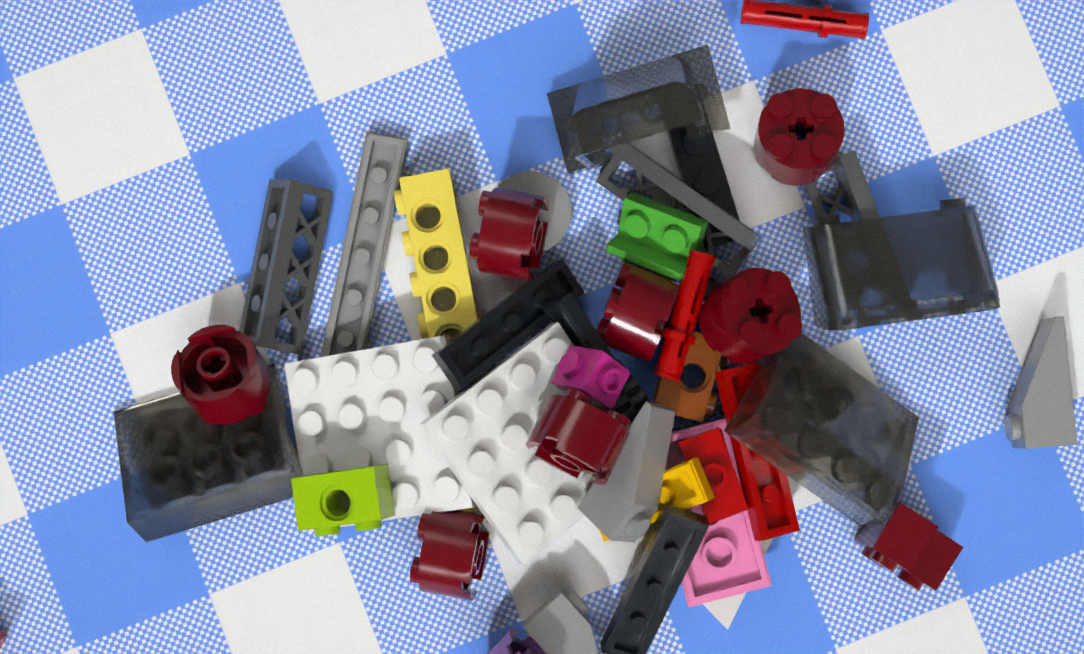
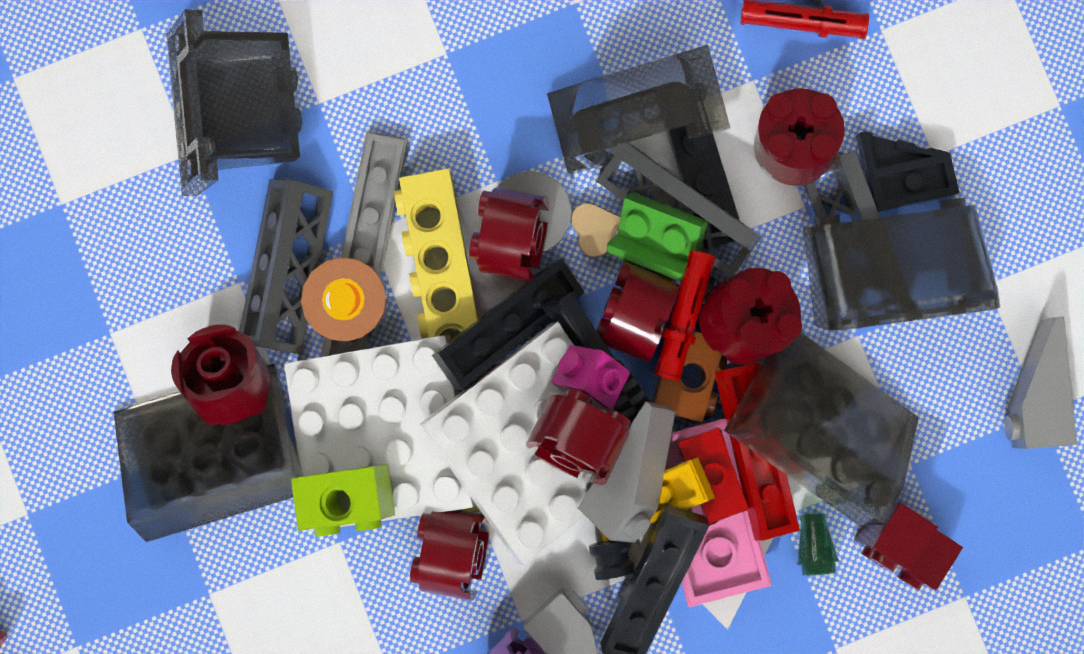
none -> clear smoke windscreen [166,9,302,197]
none -> nougat tile [301,257,387,342]
none -> tan tile [571,203,621,258]
none -> black wheel [589,540,636,580]
none -> clear green cone [797,513,840,576]
none -> black wing [856,131,960,212]

